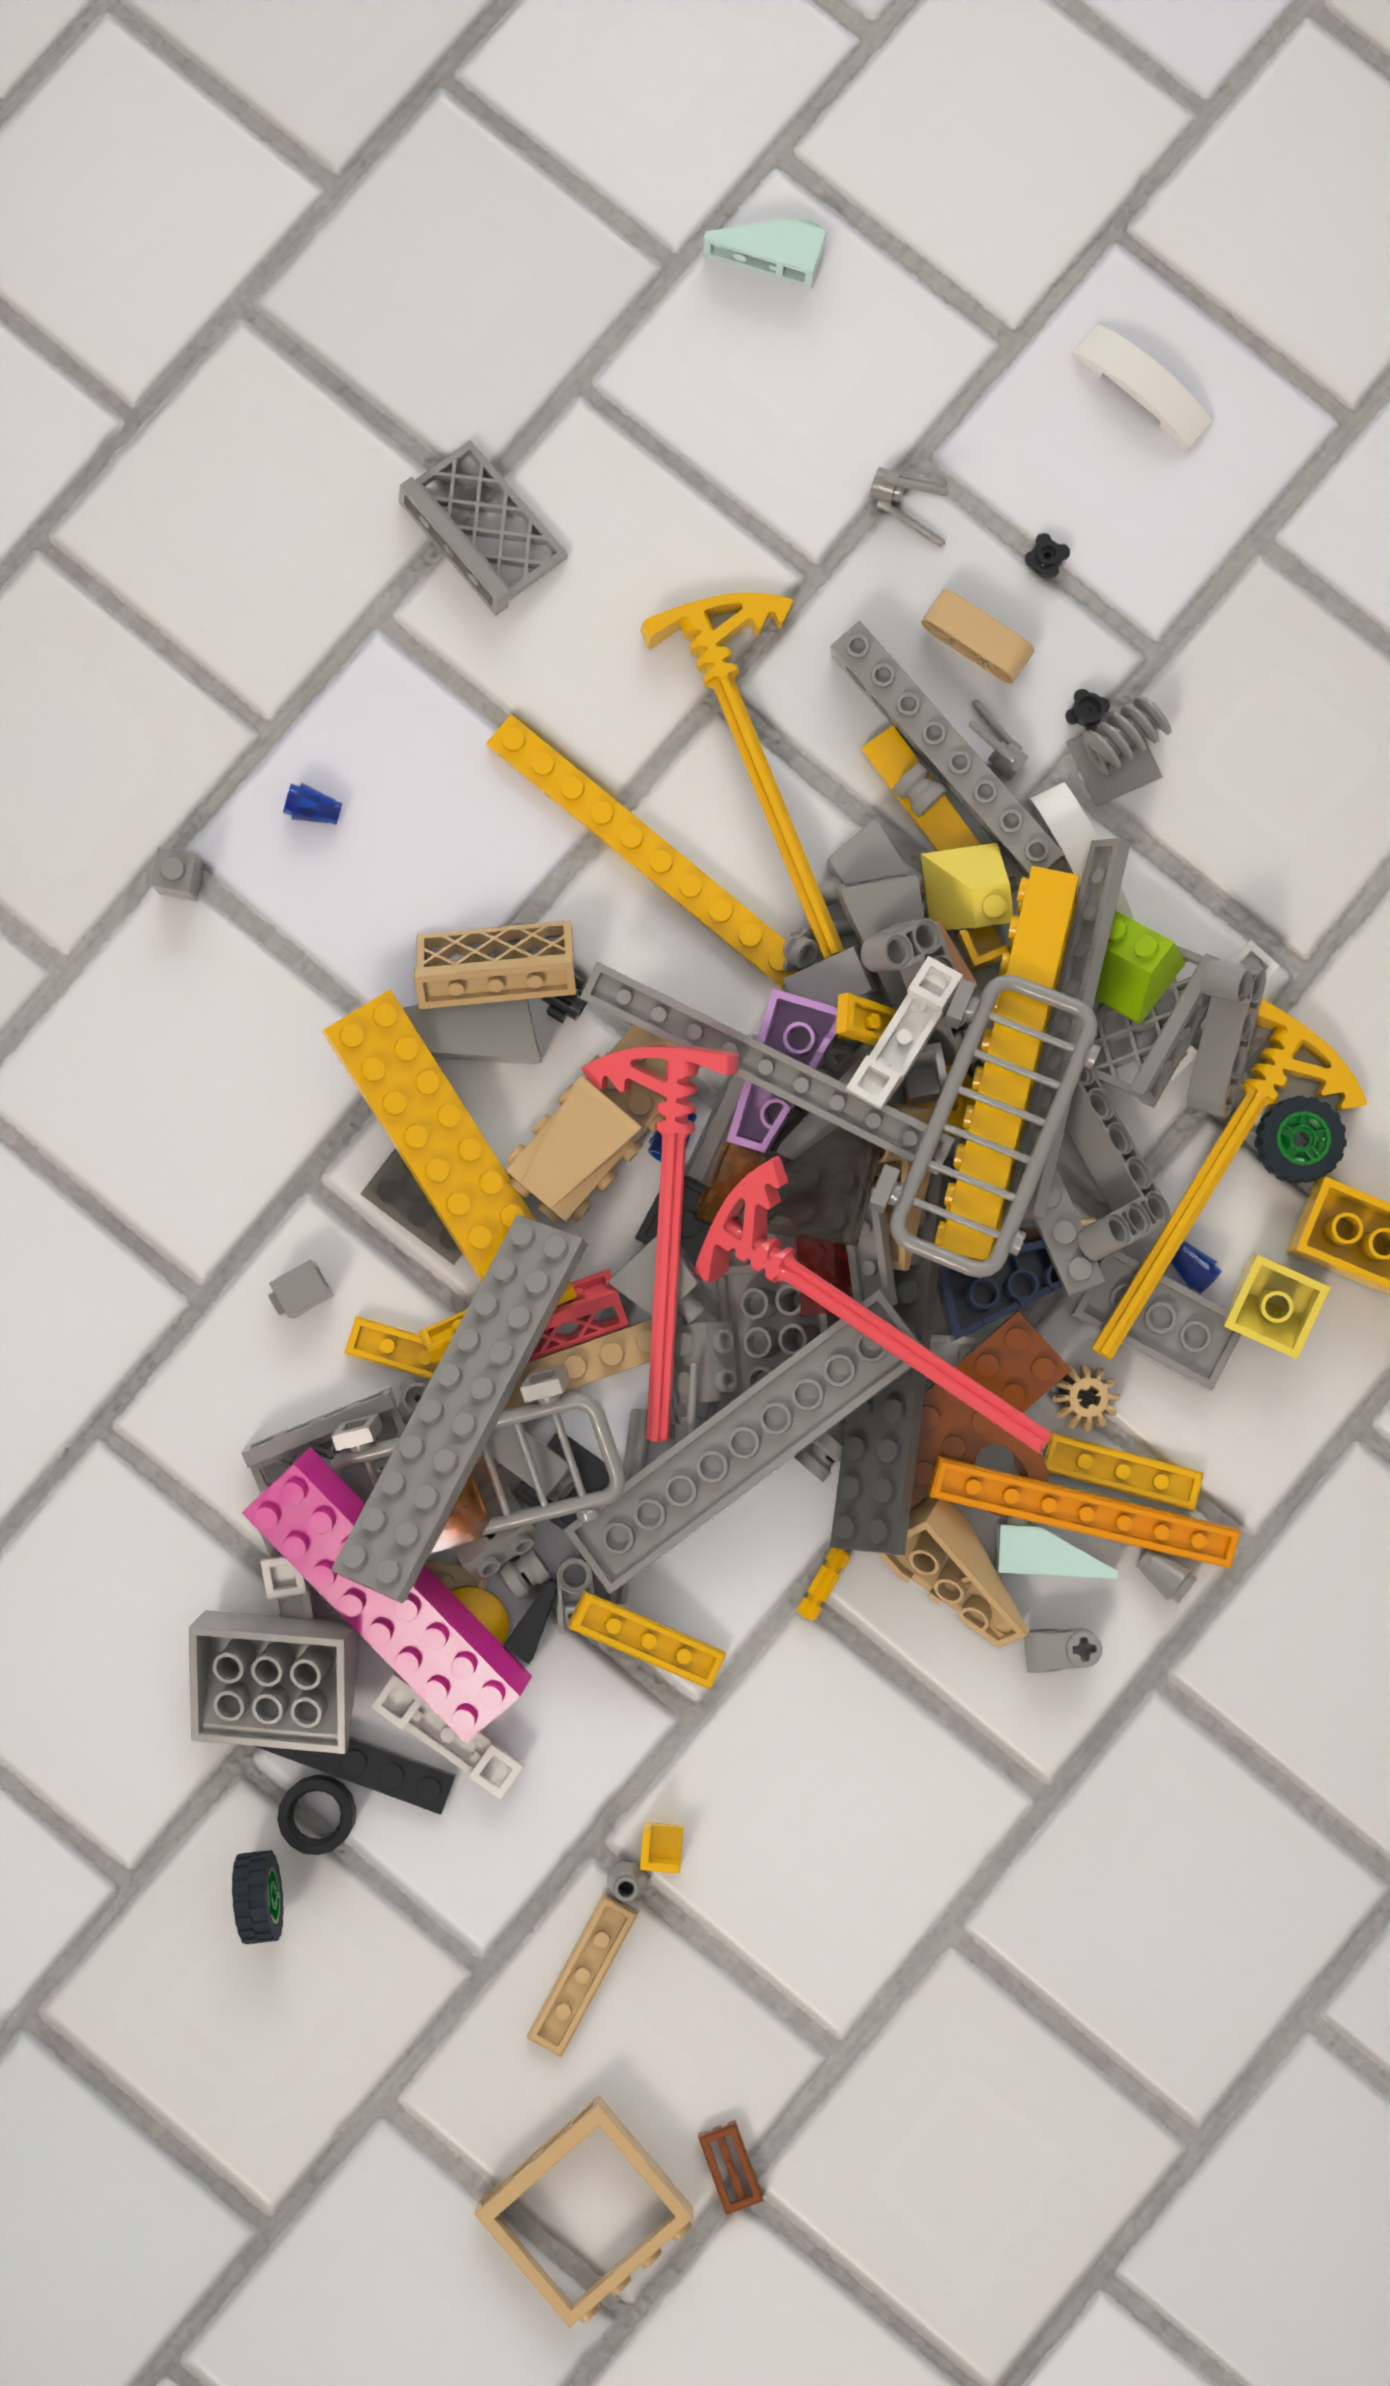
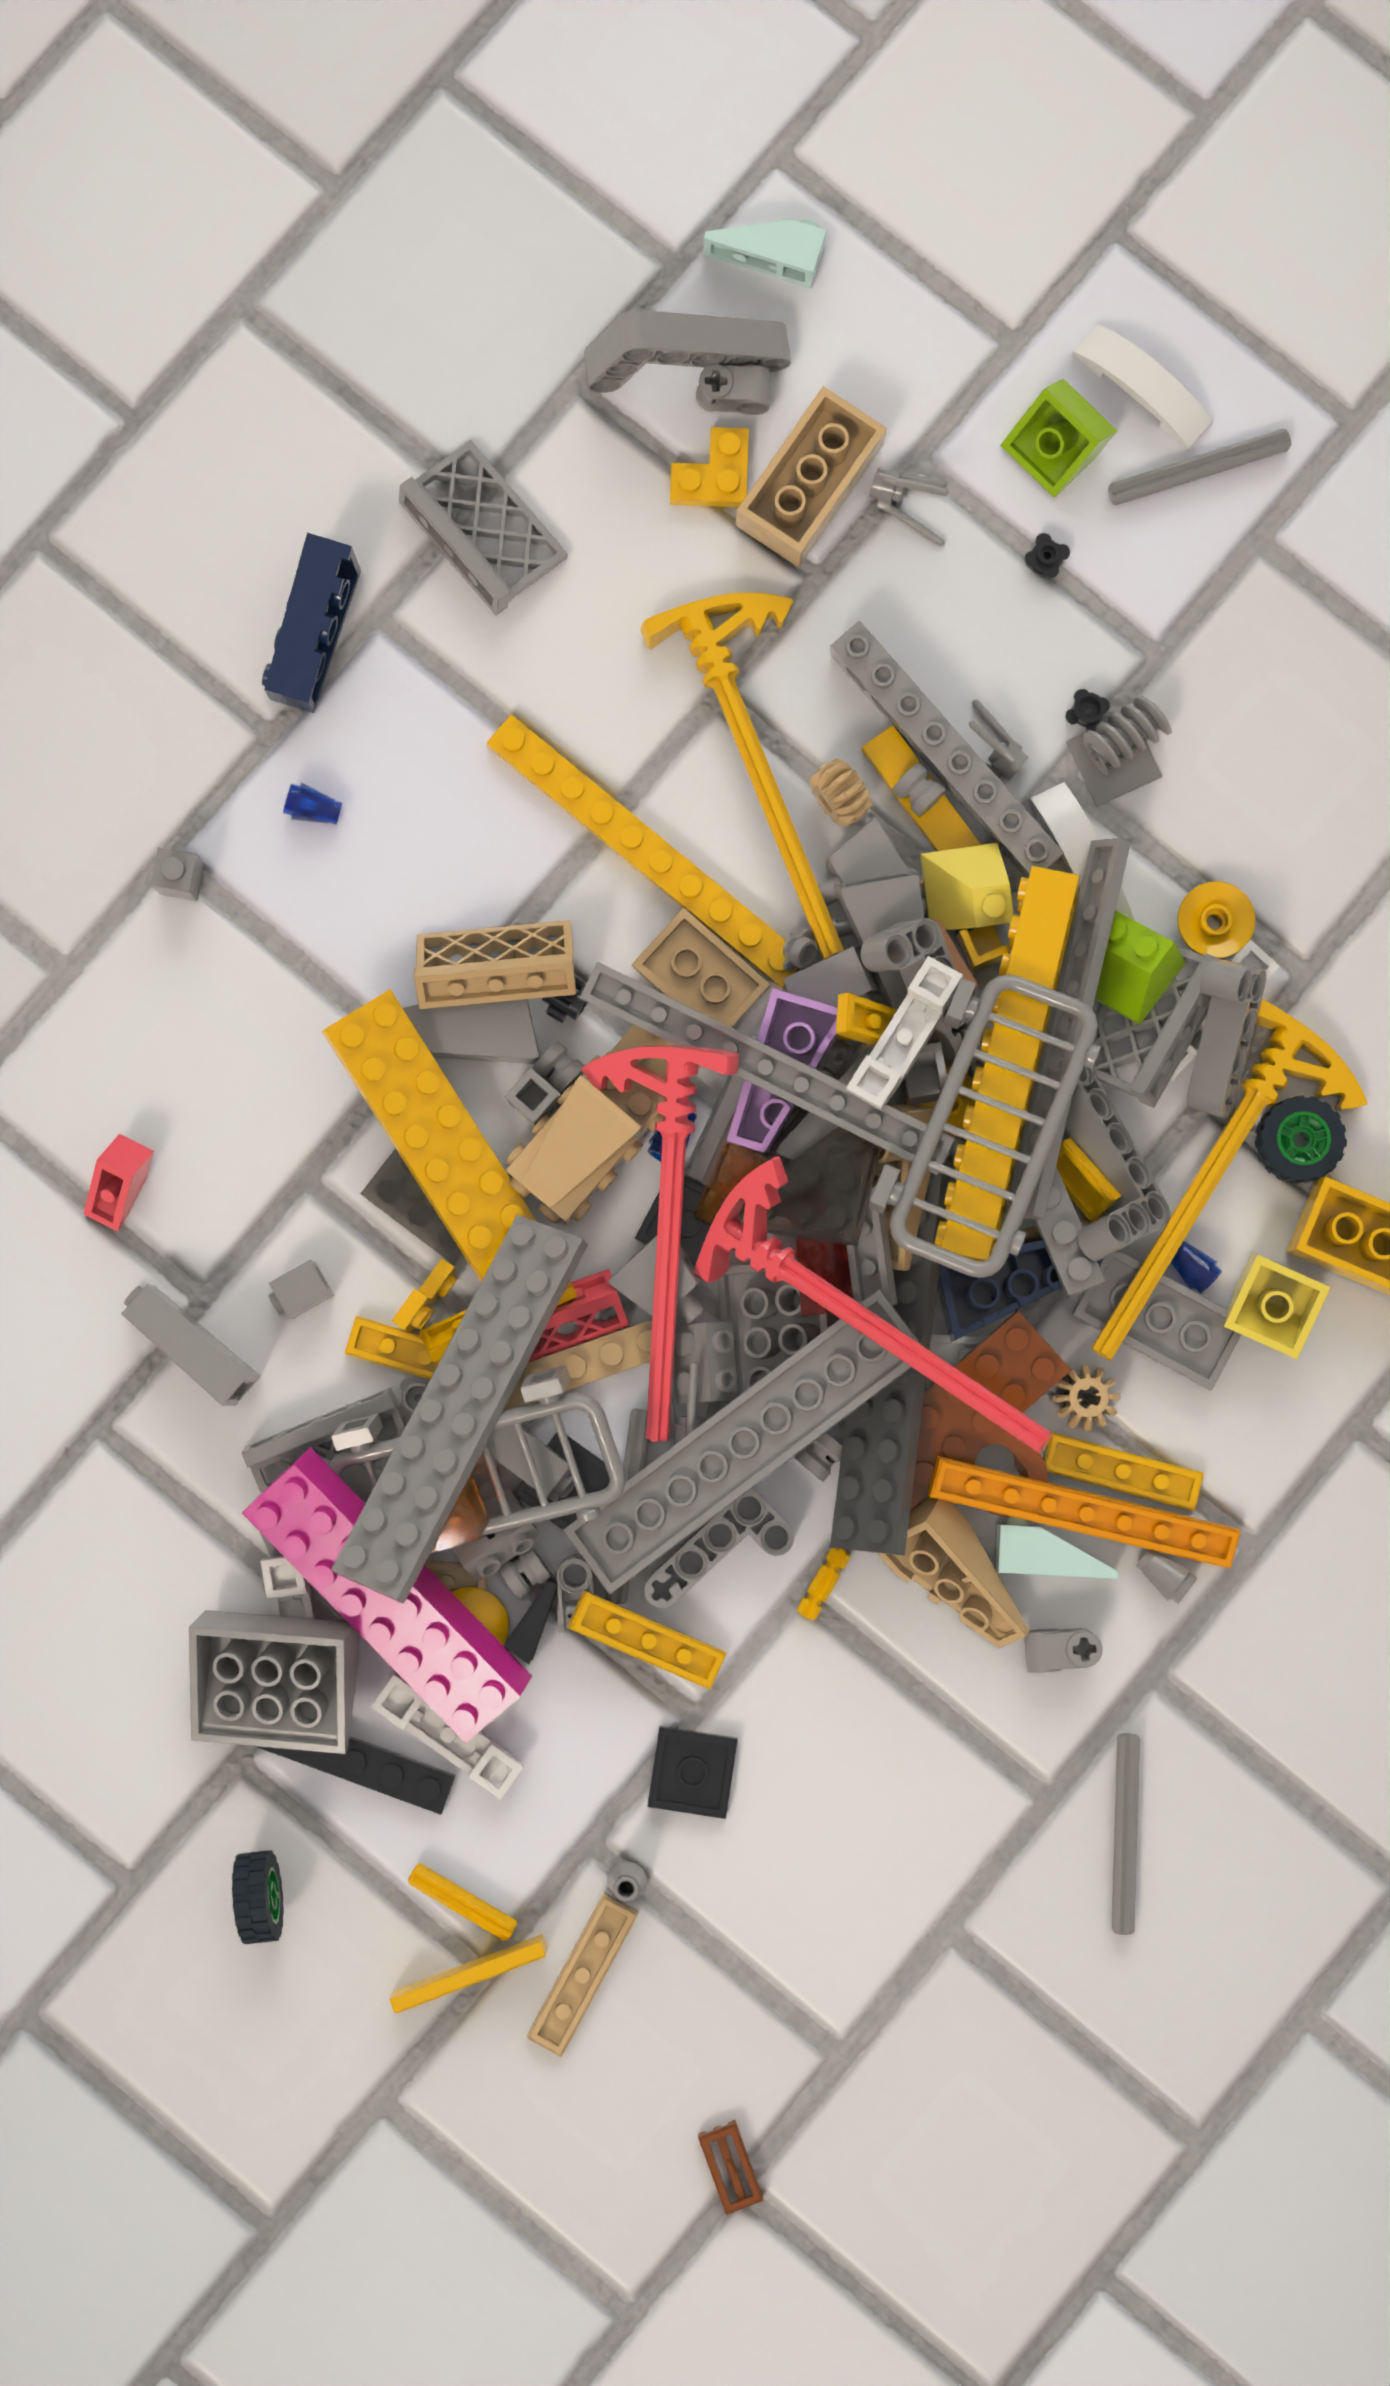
black tyre [277,1775,357,1855] -> none
tan window [474,2095,693,2328] -> none
yellow panel [640,1822,683,1873] -> none
tan beam [921,589,1035,684] -> none
none -> coral slope [83,1134,154,1232]
none -> light grey slope [121,1284,261,1406]
none -> dark blue wedge [262,532,361,713]
none -> yellow tile [389,1934,548,2014]
none -> yellow plate [392,1258,458,1333]
none -> yellow axle [408,1864,517,1941]
none -> light grey brick [504,1067,561,1126]
none -> light grey wheel [532,1041,585,1095]
none -> light grey beam [584,310,791,393]
none -> tan plate [632,907,770,1028]
none -> light grey beam [644,1490,794,1609]
none -> black tile [647,1726,738,1819]
none -> yellow plate [670,427,749,507]
none -> light grey piece [696,364,770,415]
none -> tan brick [736,386,887,567]
none -> tan gear [809,758,872,827]
none -> lime slope [1000,379,1117,498]
none -> yellow tile [1056,1137,1121,1223]
none -> light grey axle [1108,429,1291,505]
none -> light grey axle [1112,1733,1140,1935]
none -> yellow dish [1177,881,1256,959]

